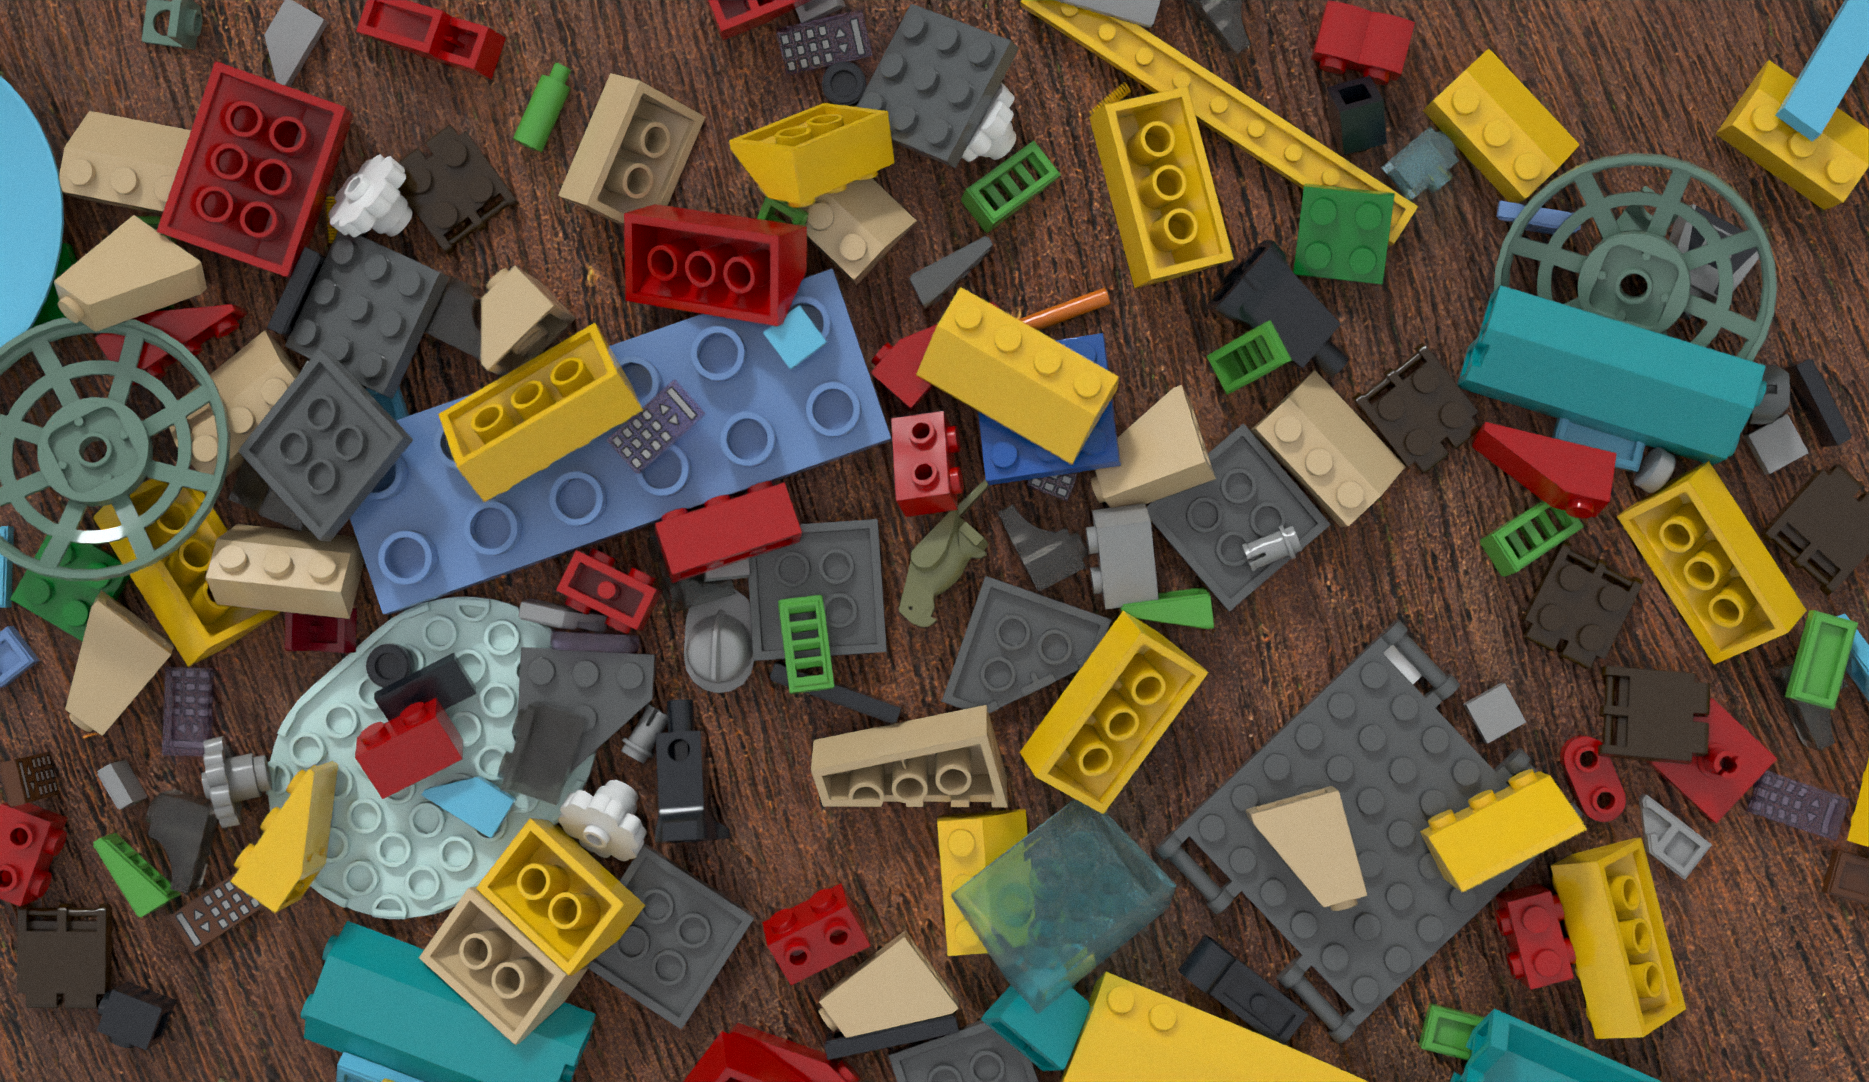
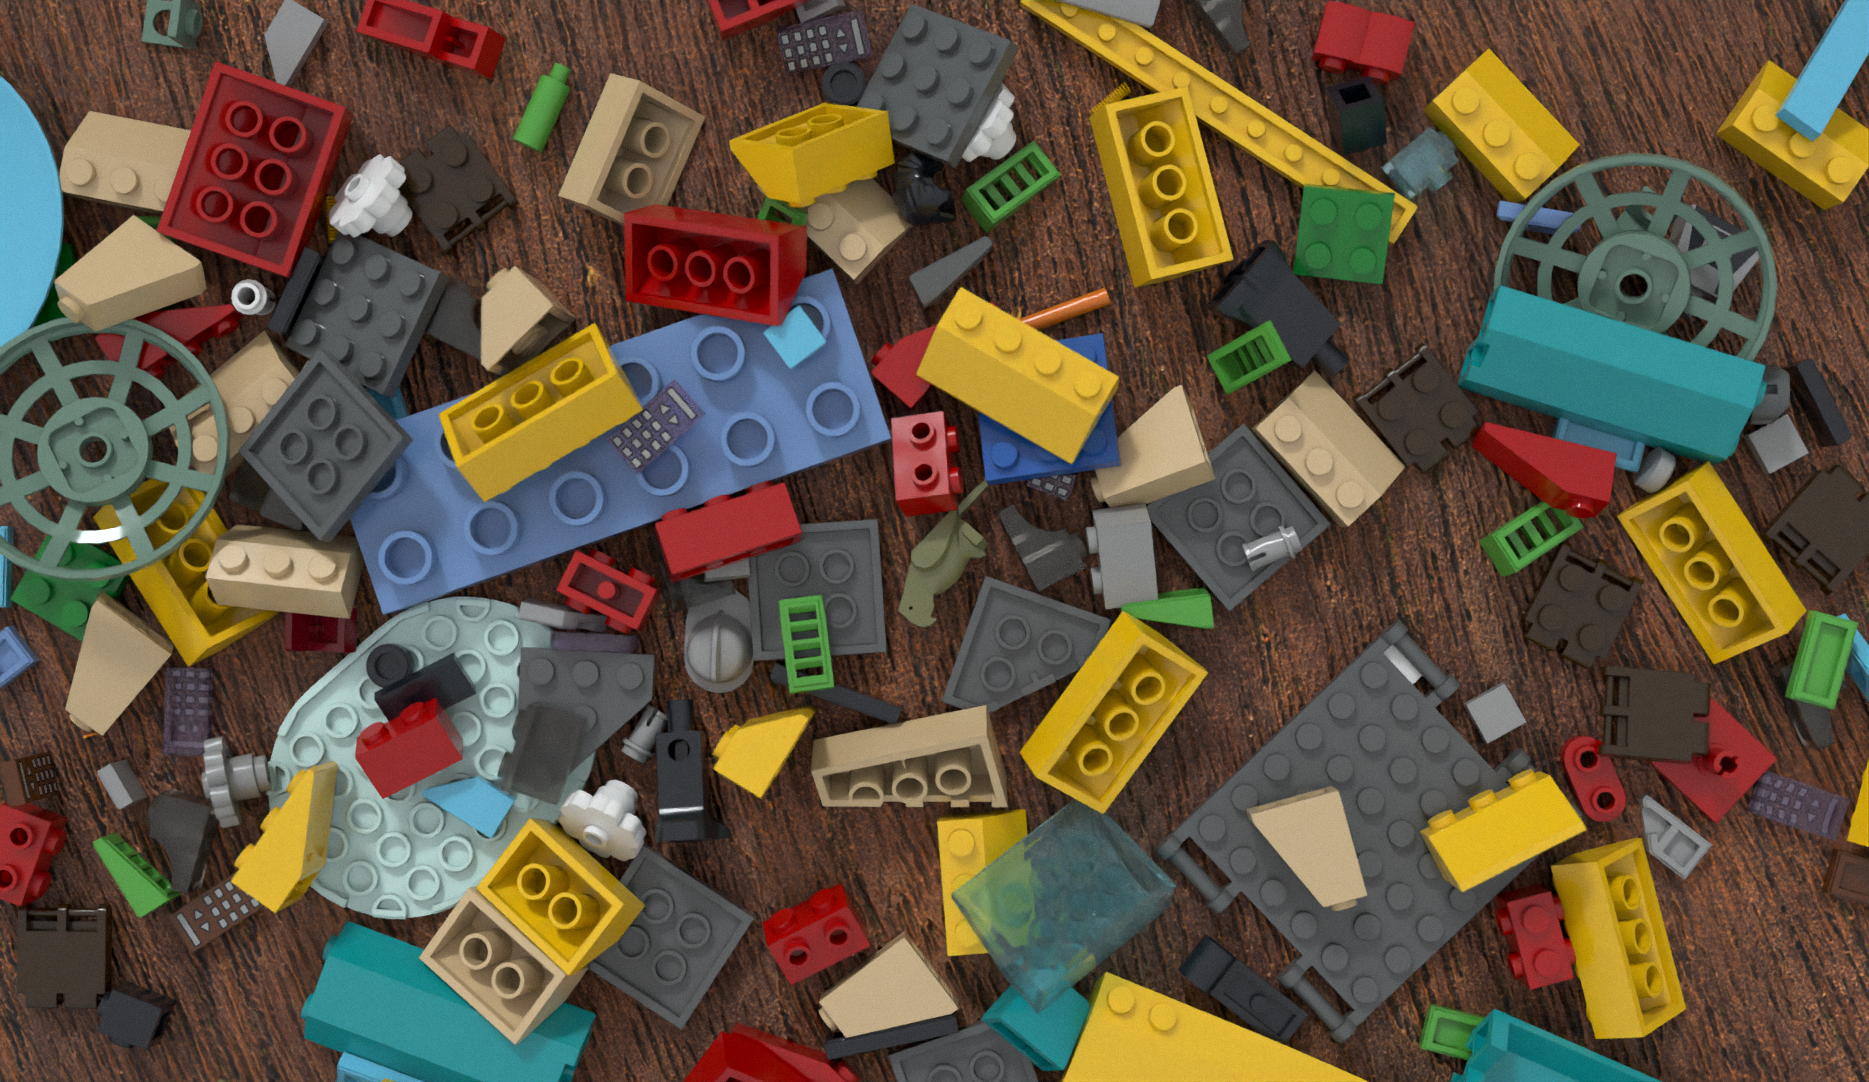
none -> white pin [231,279,276,316]
none -> yellow slope [712,705,817,798]
none -> black hair [892,151,957,226]

